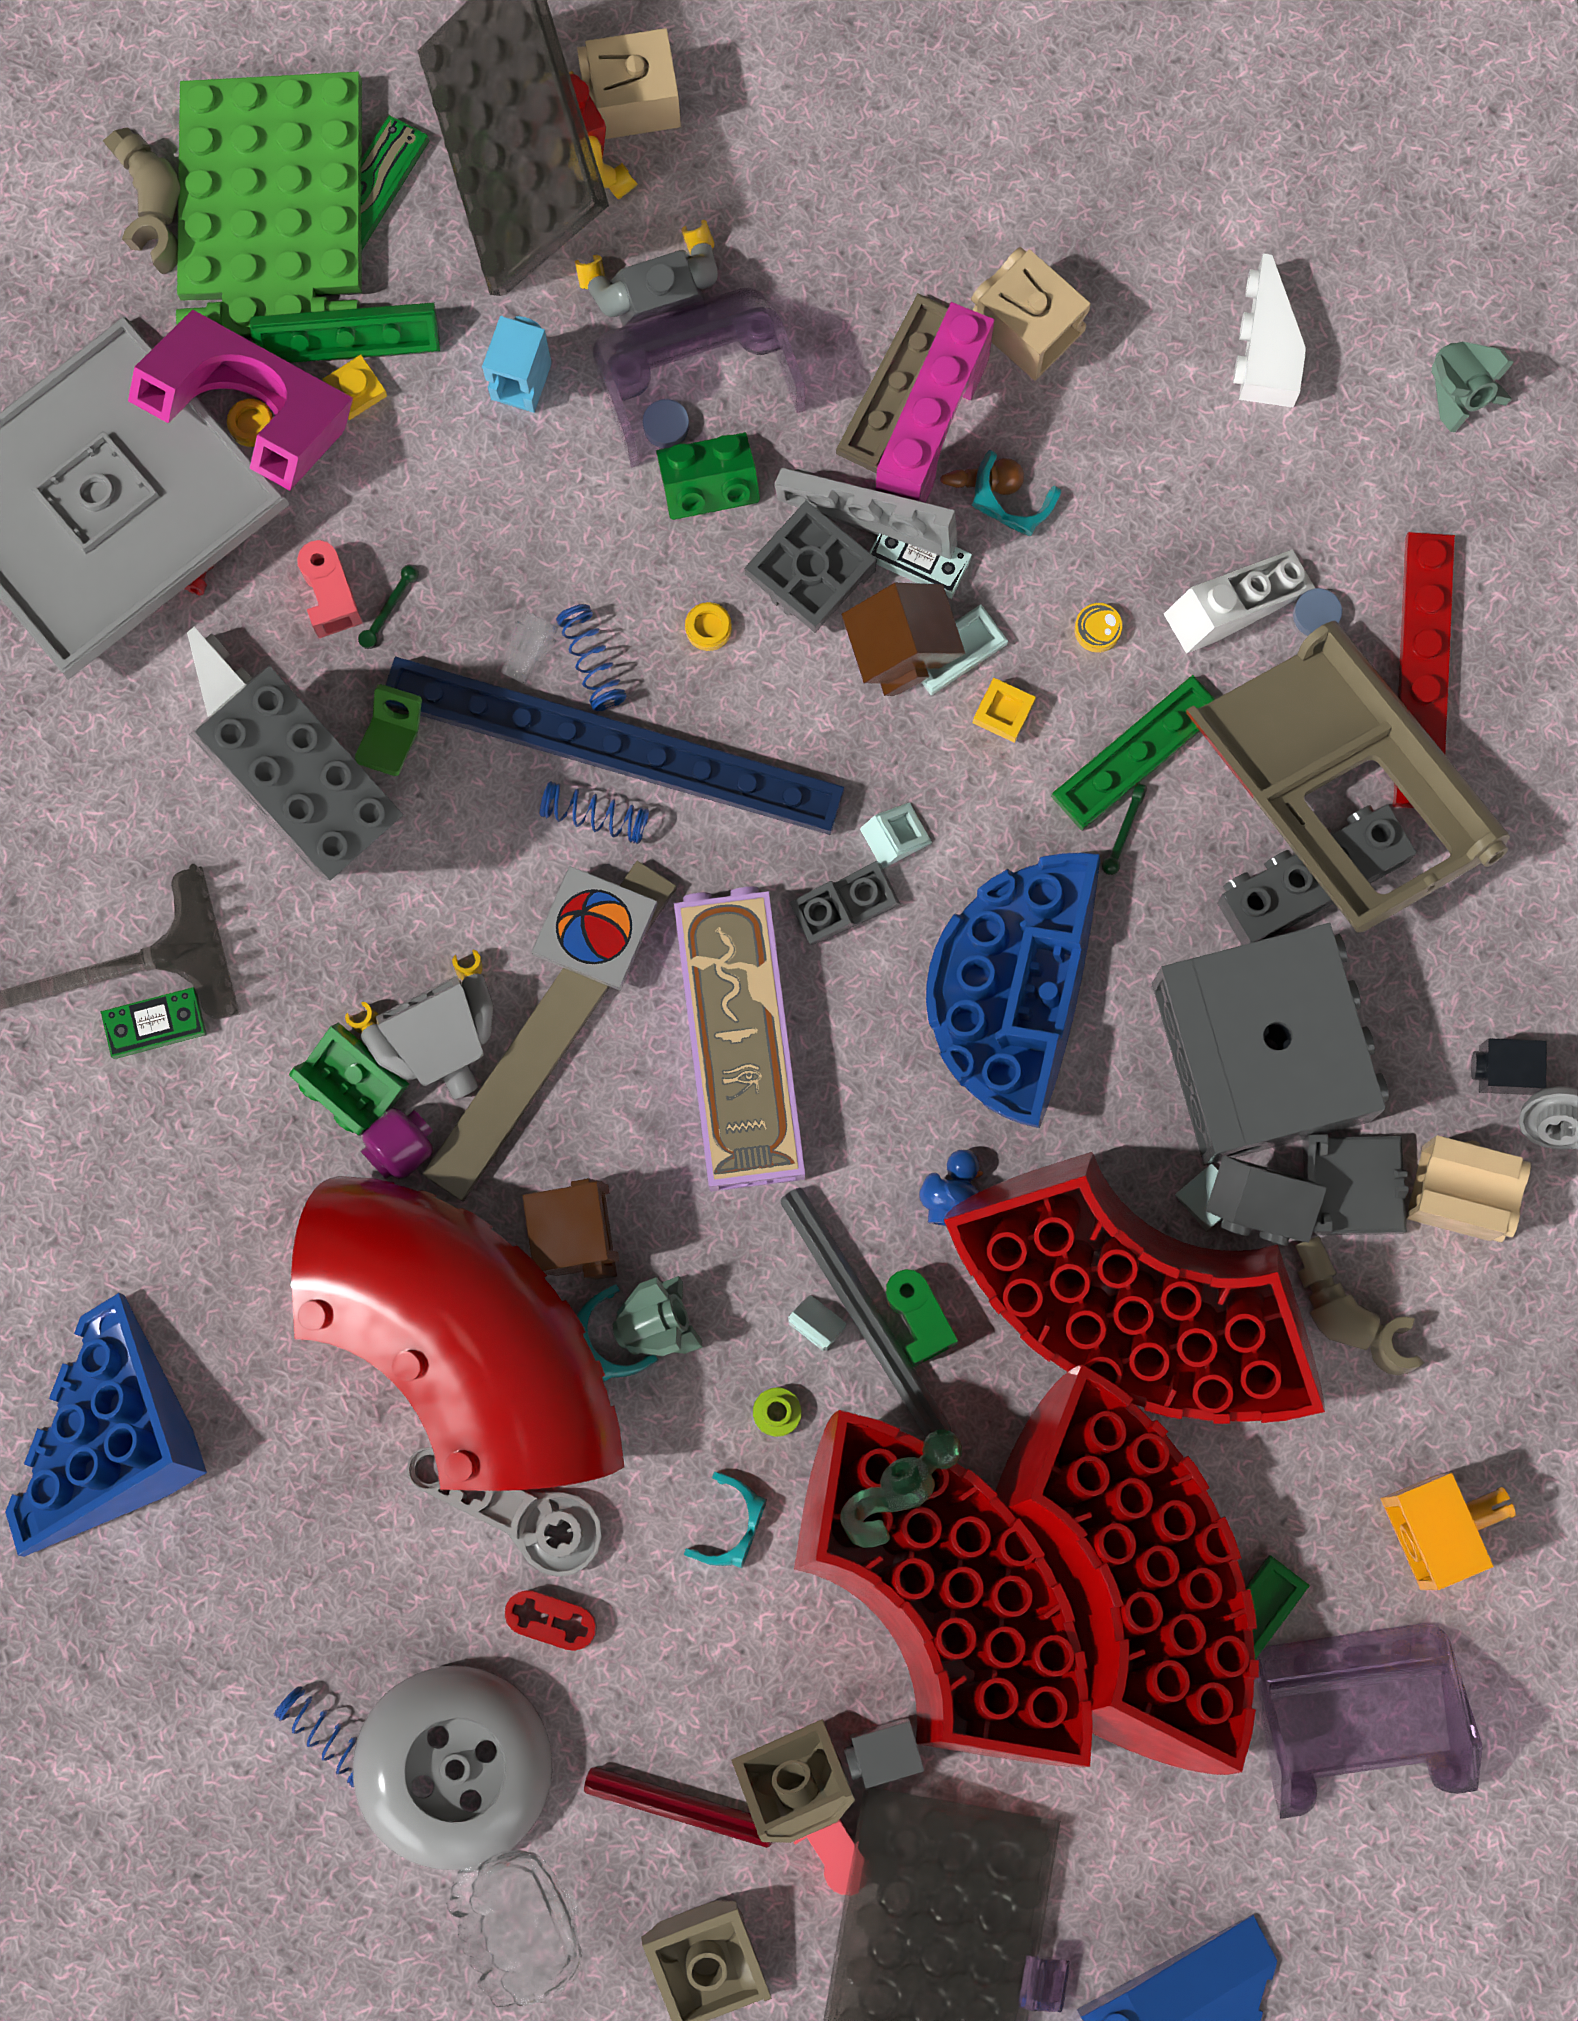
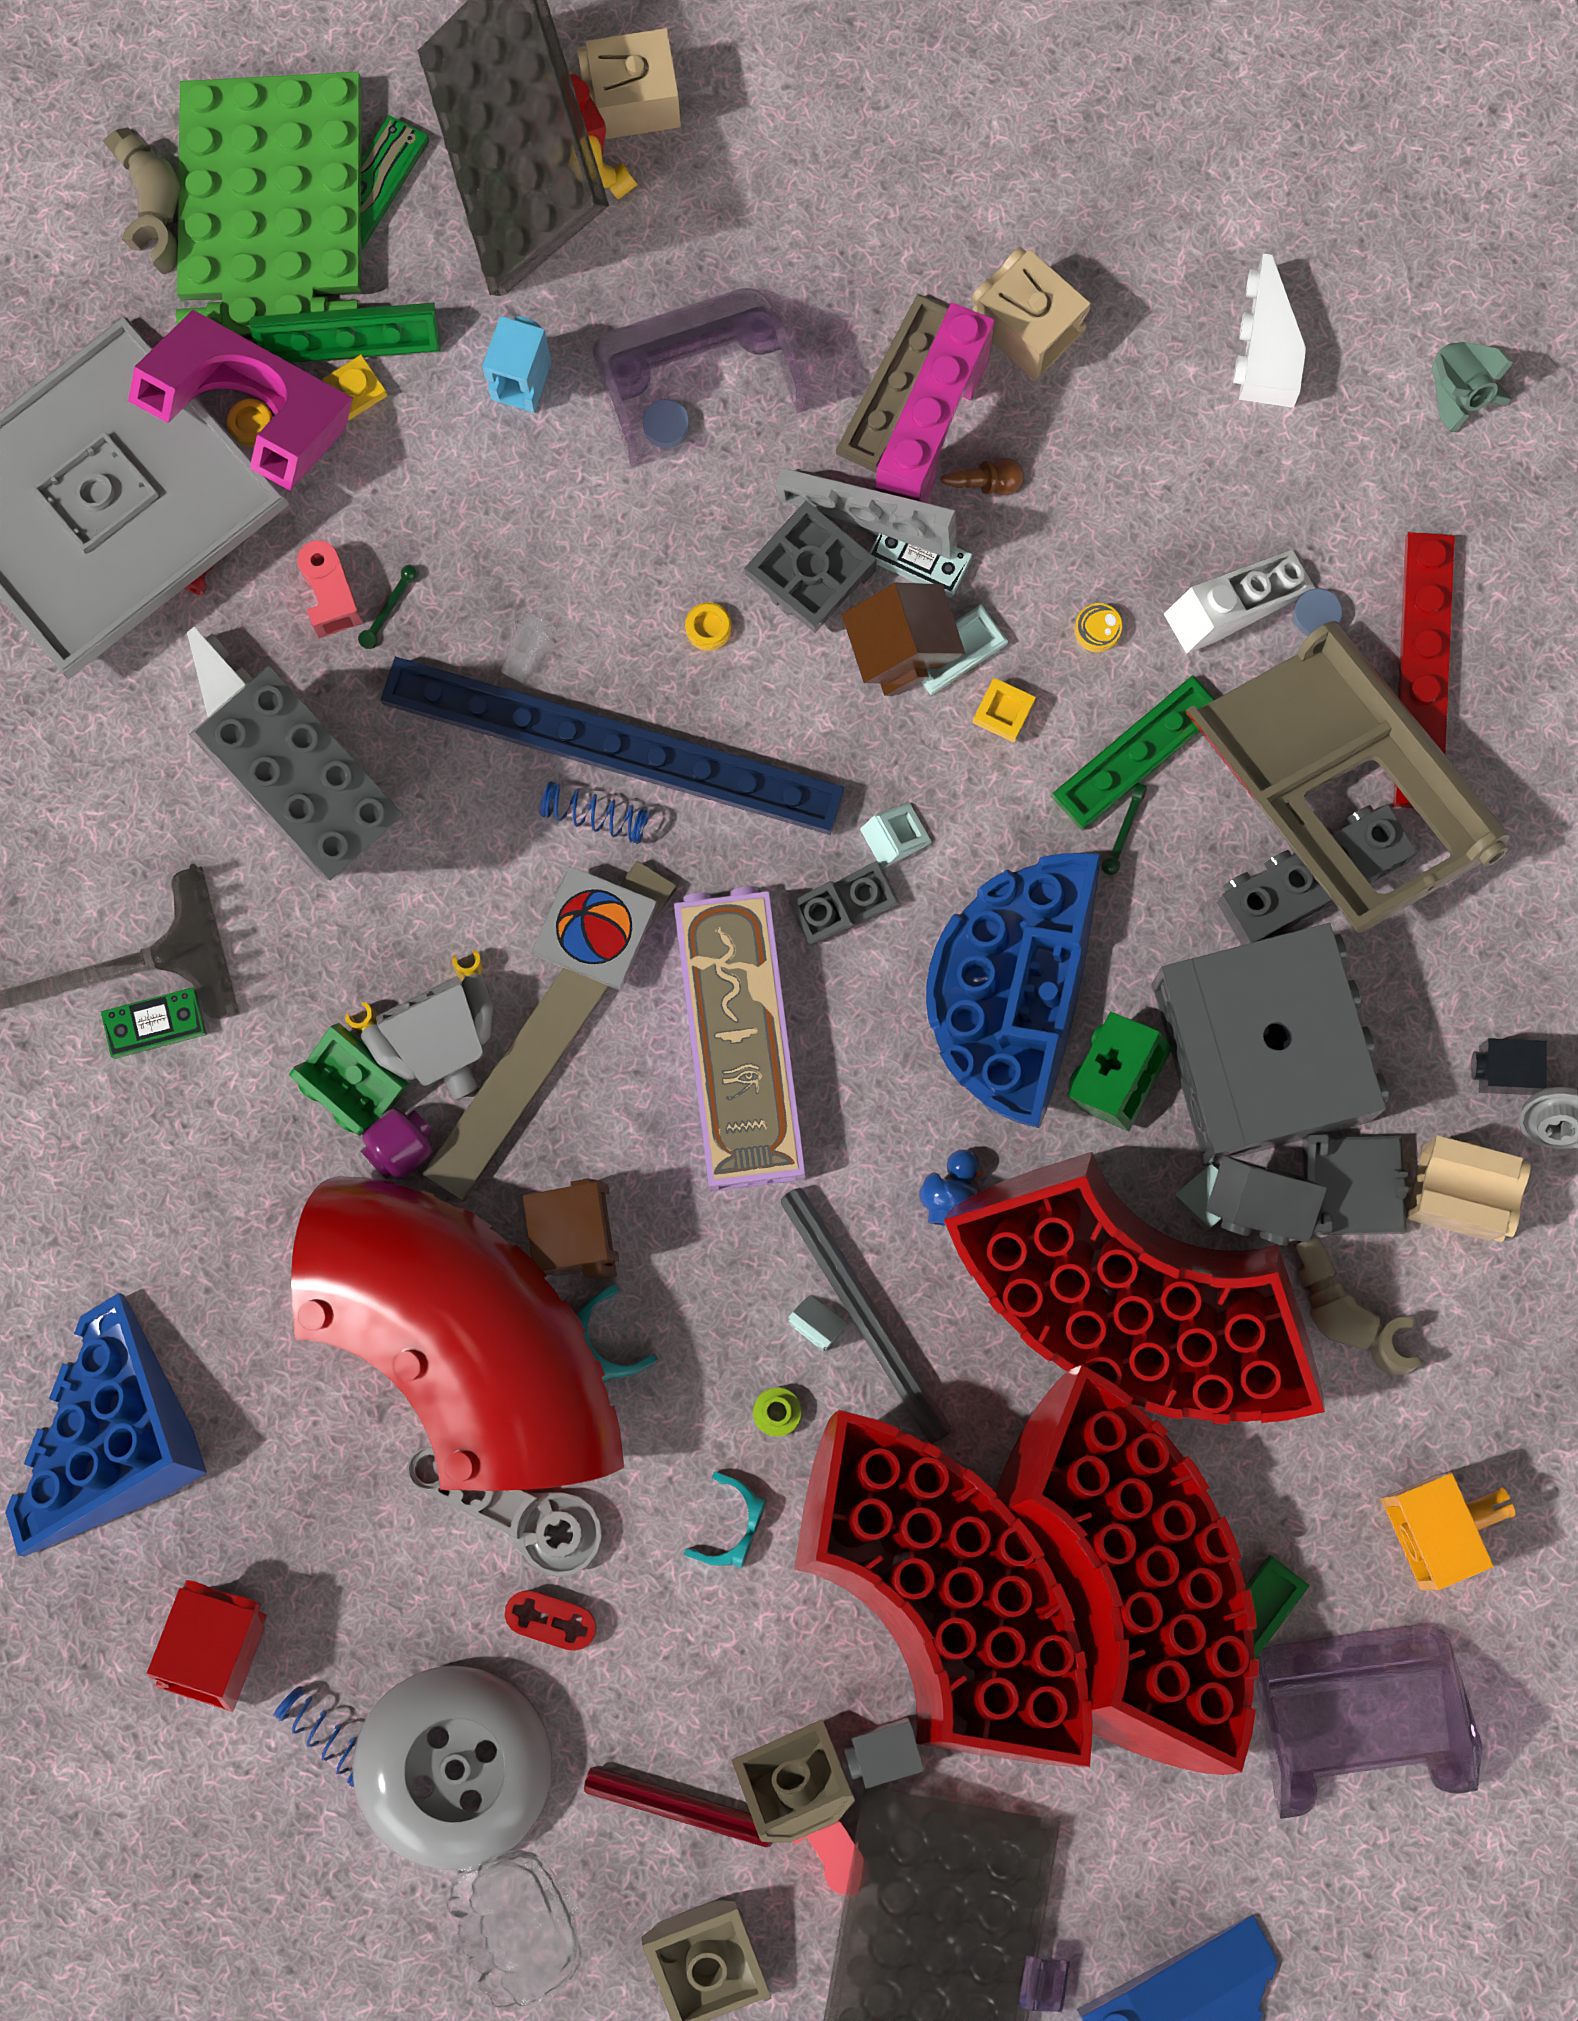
bright green bracket [354,684,422,776] -> none
blue piece [556,604,627,712] -> none
torso [575,220,718,327] -> none
sand green brick [613,1276,702,1356] -> none
green bracket [656,432,760,520] -> none
clear green piece [840,1430,962,1548] -> none
green leg [886,1269,958,1367] -> none
teal cap [971,450,1061,536] -> none
none -> red piece [146,1580,267,1712]
none -> green brick [1066,1011,1173,1132]

